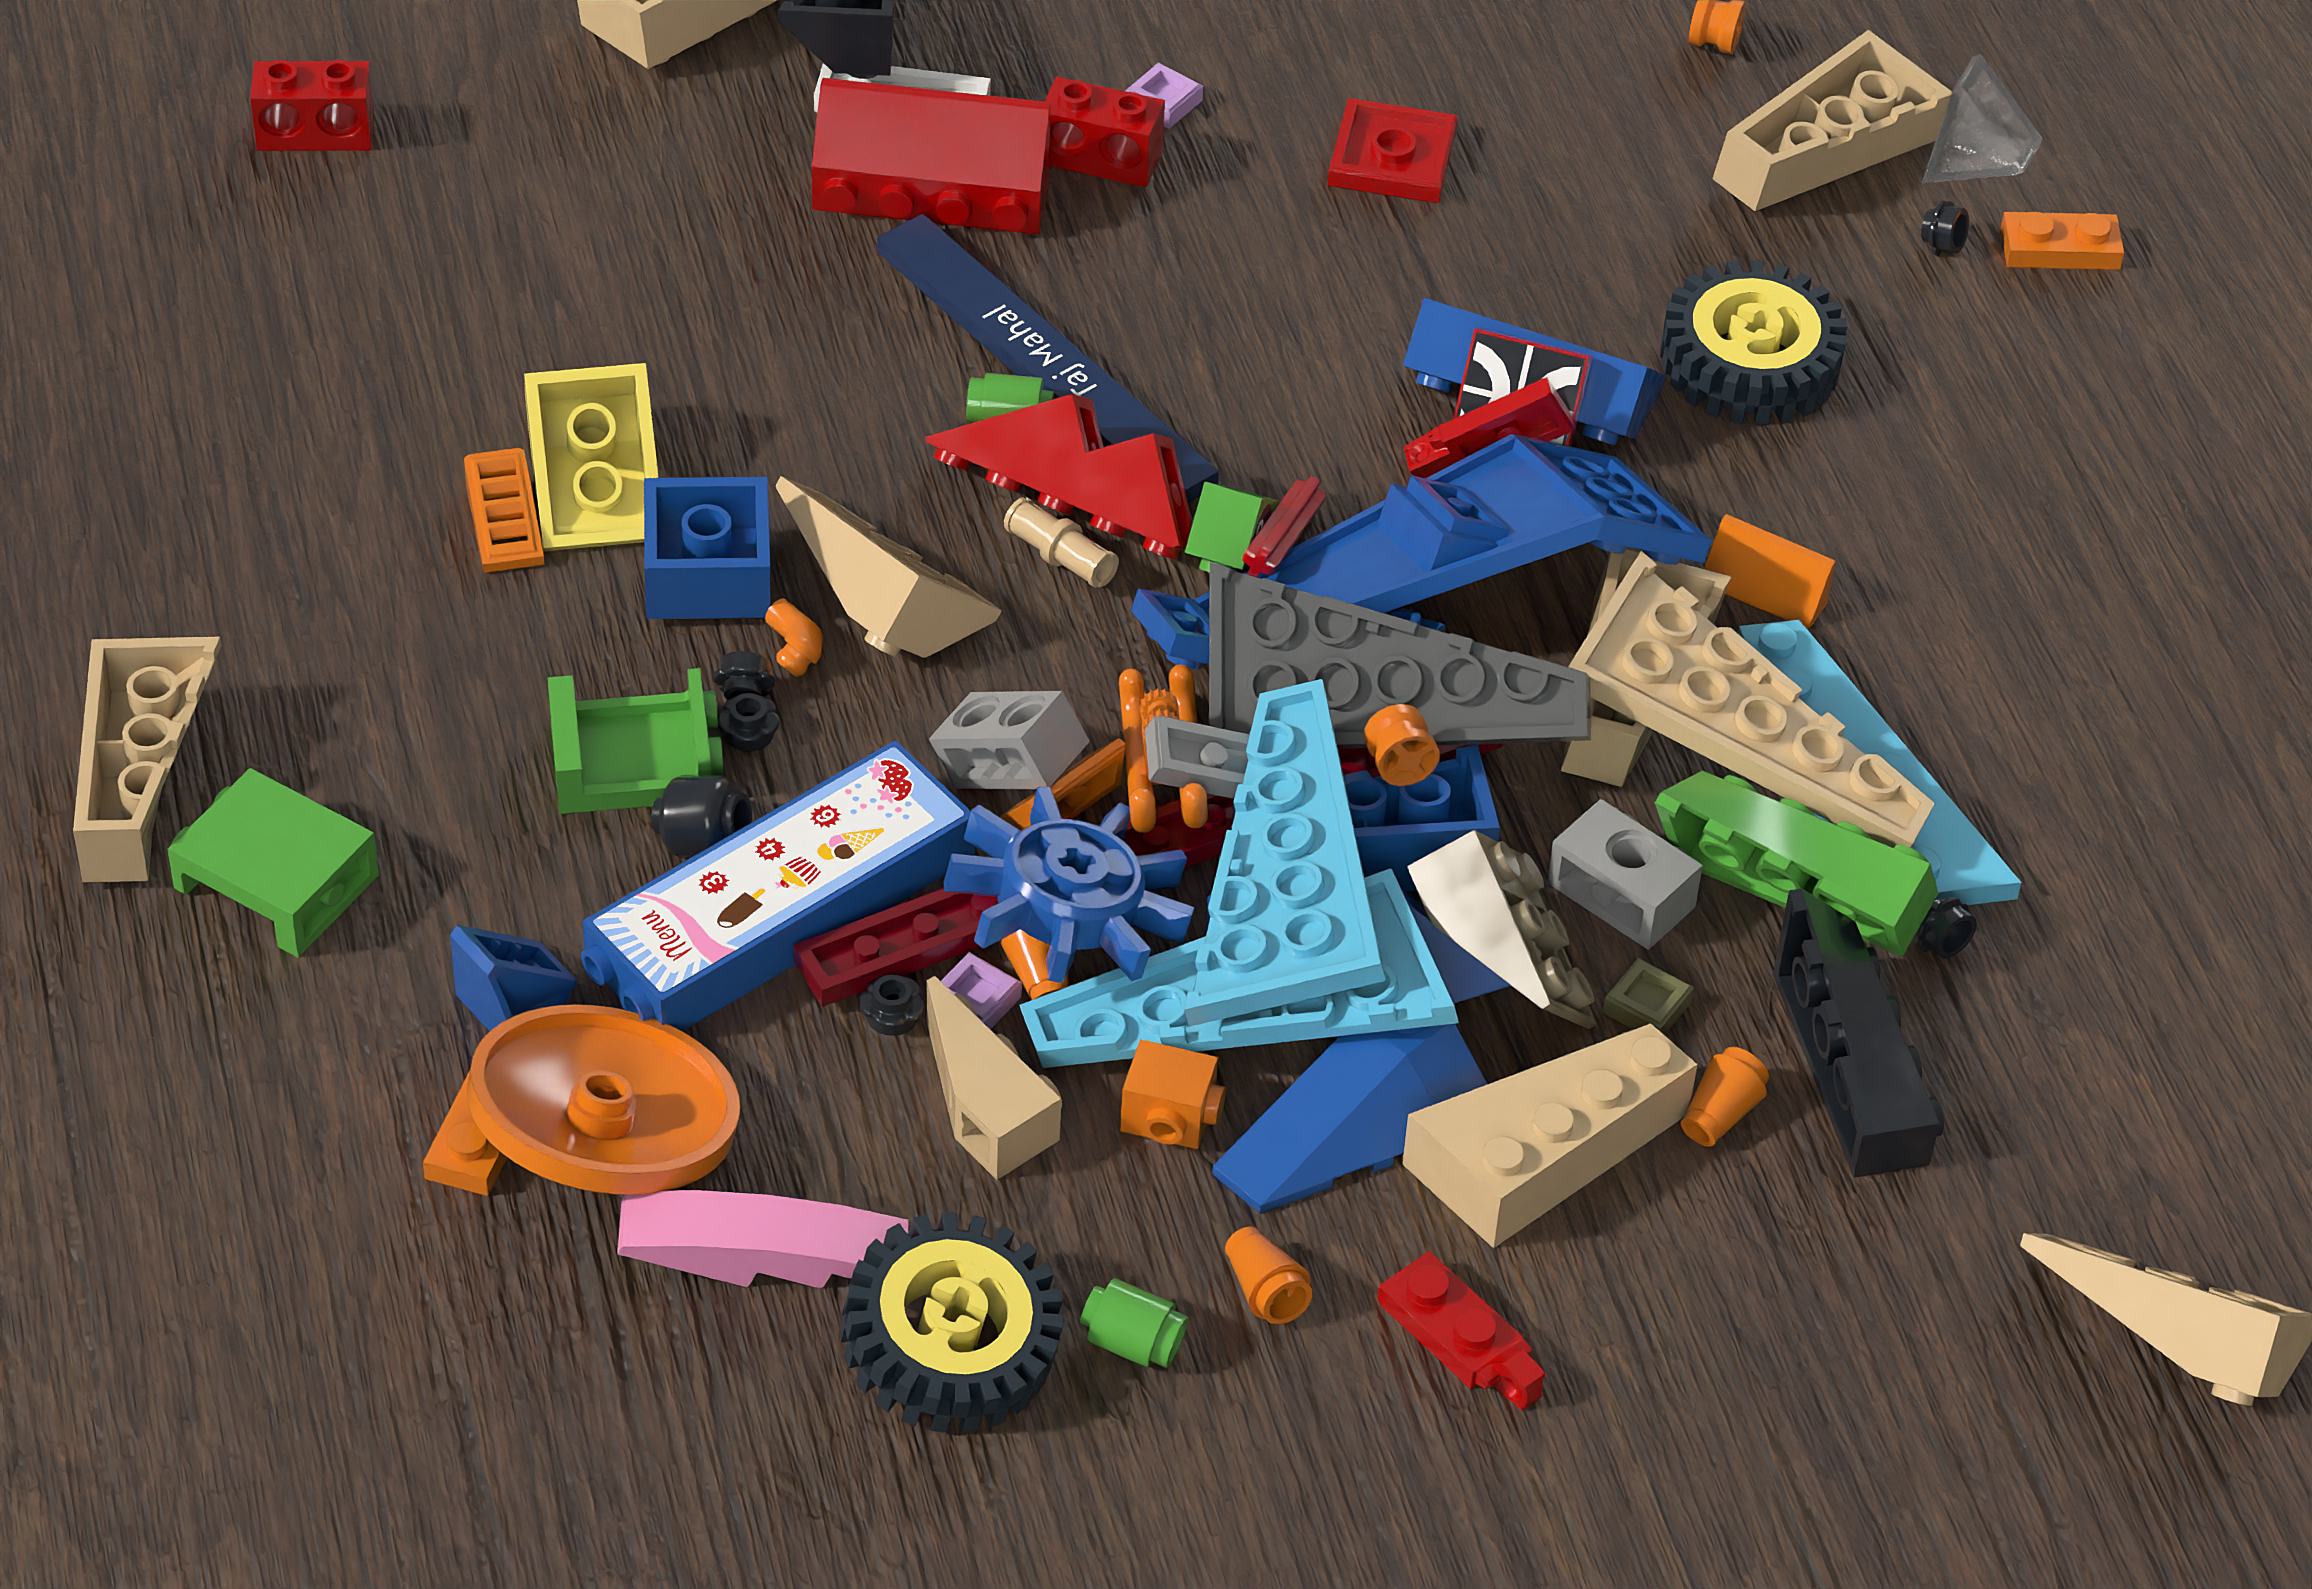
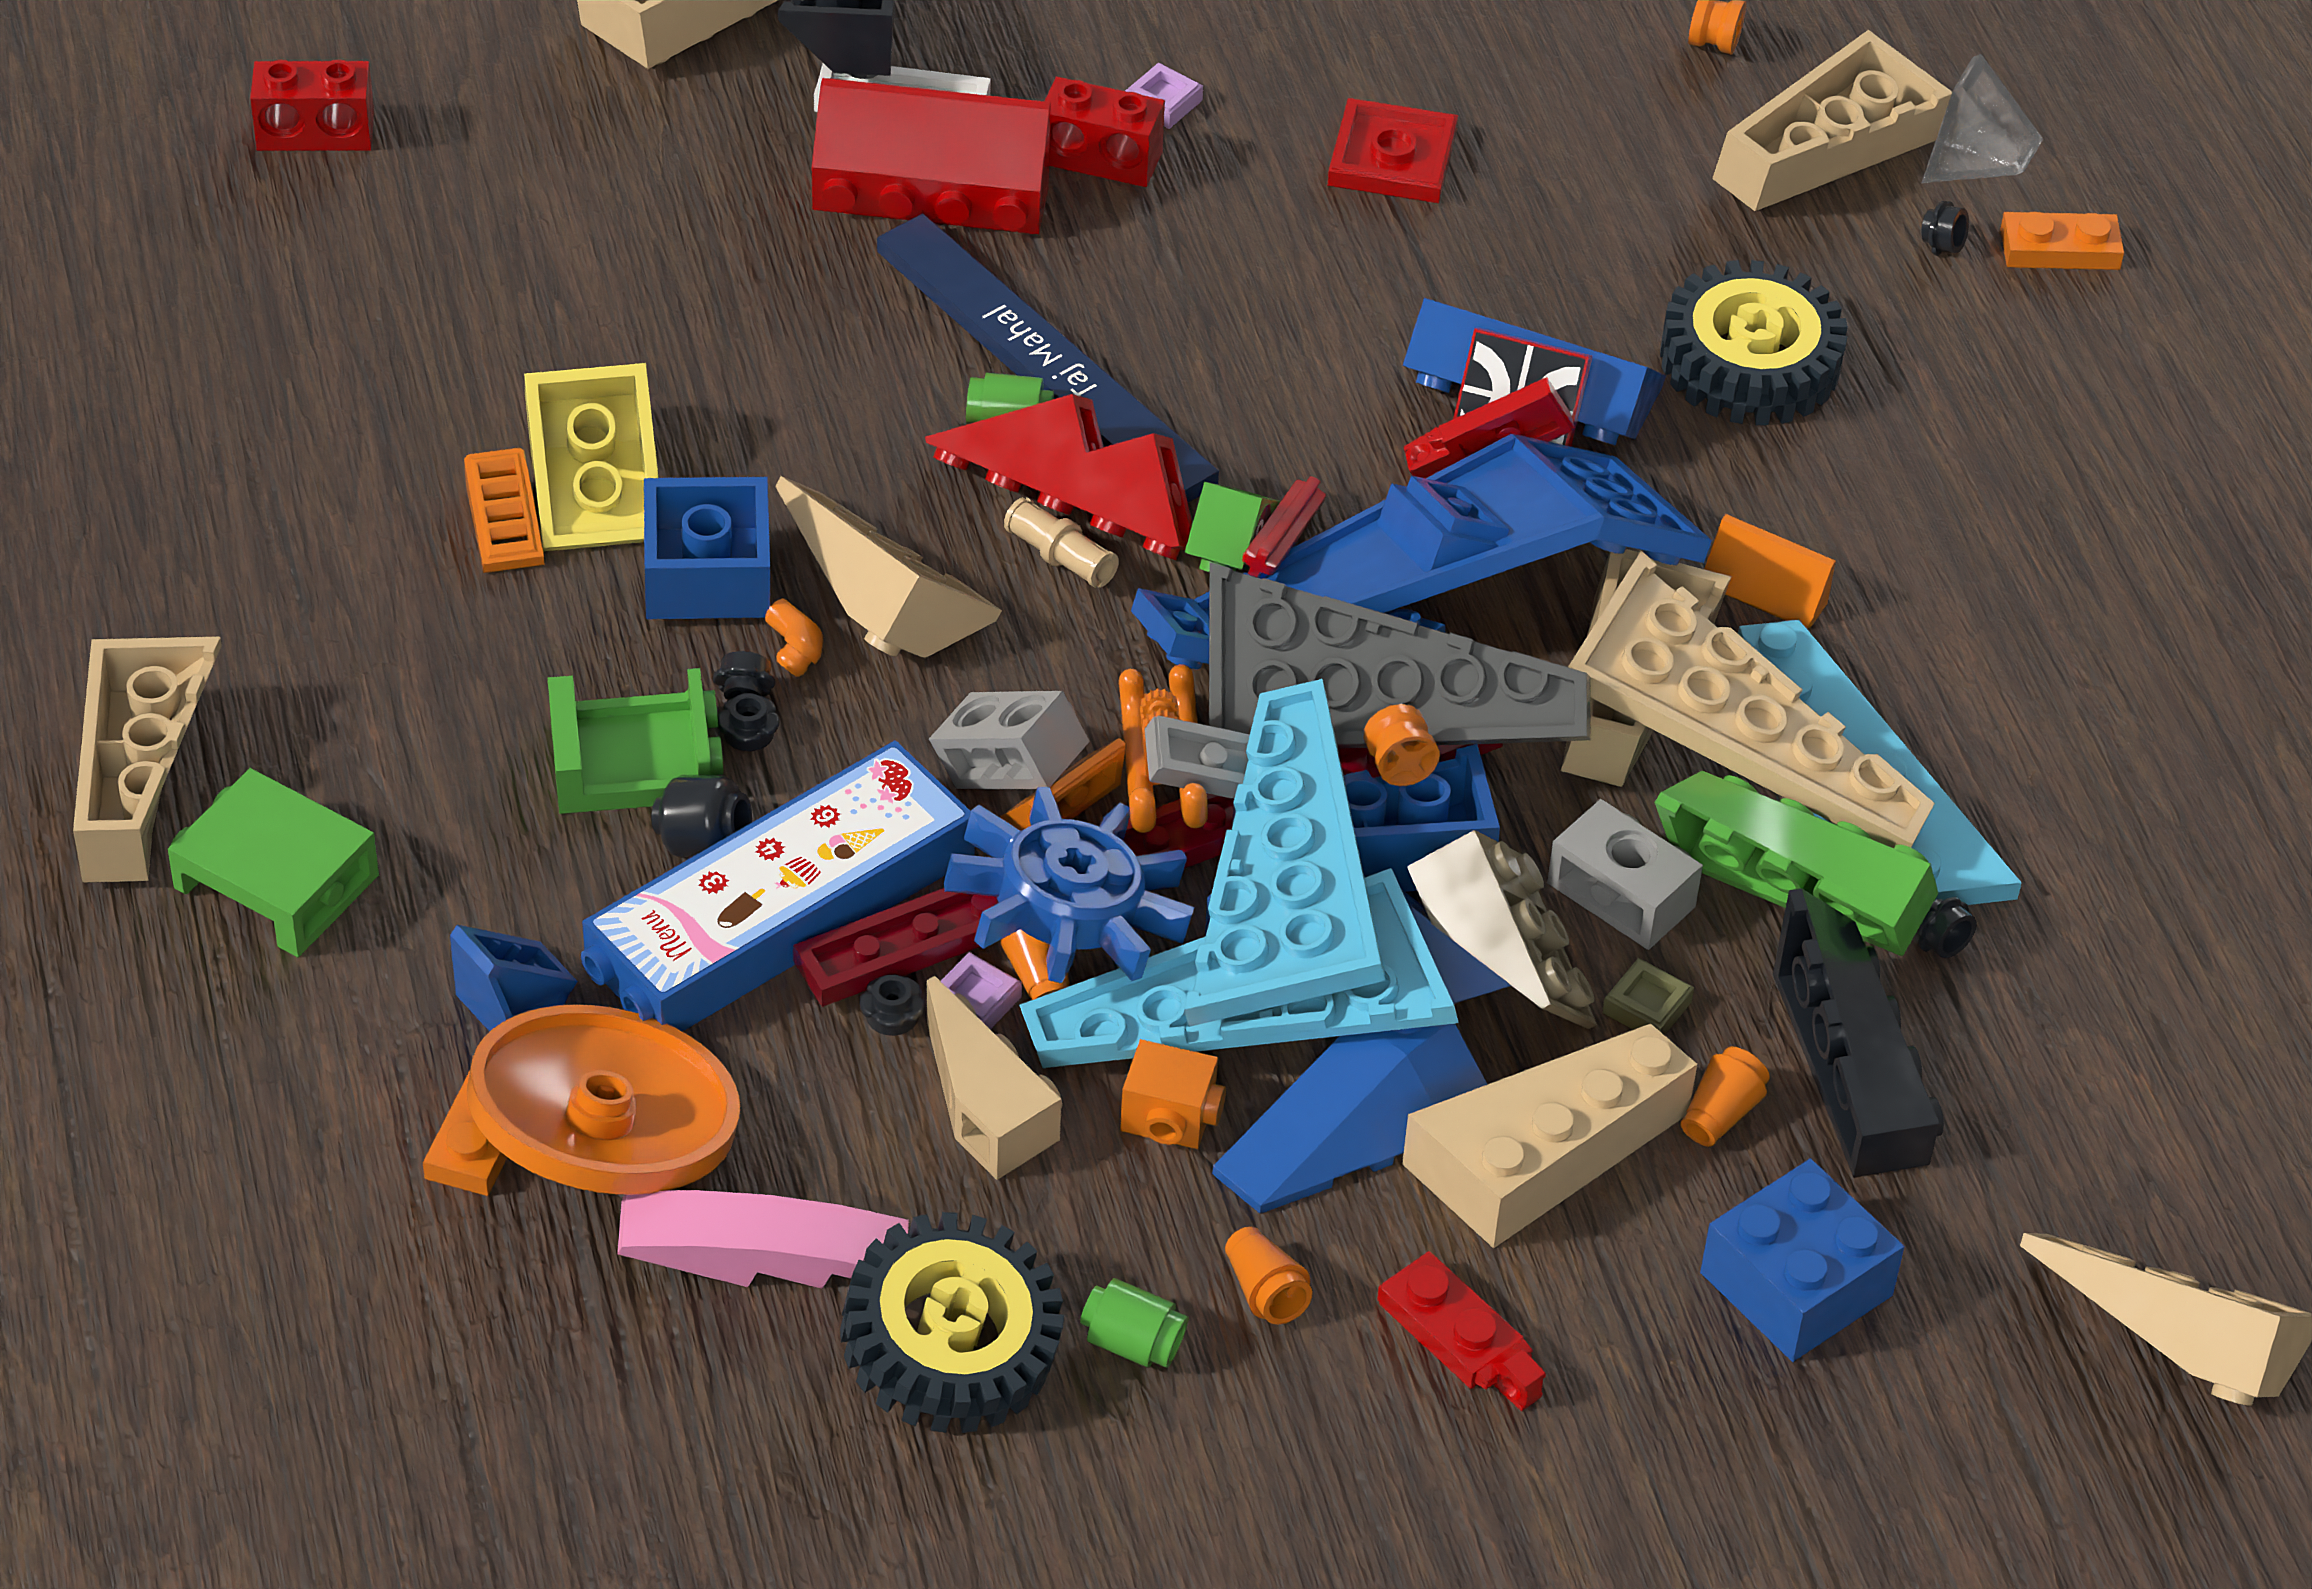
none -> blue brick [1700,1158,1905,1362]

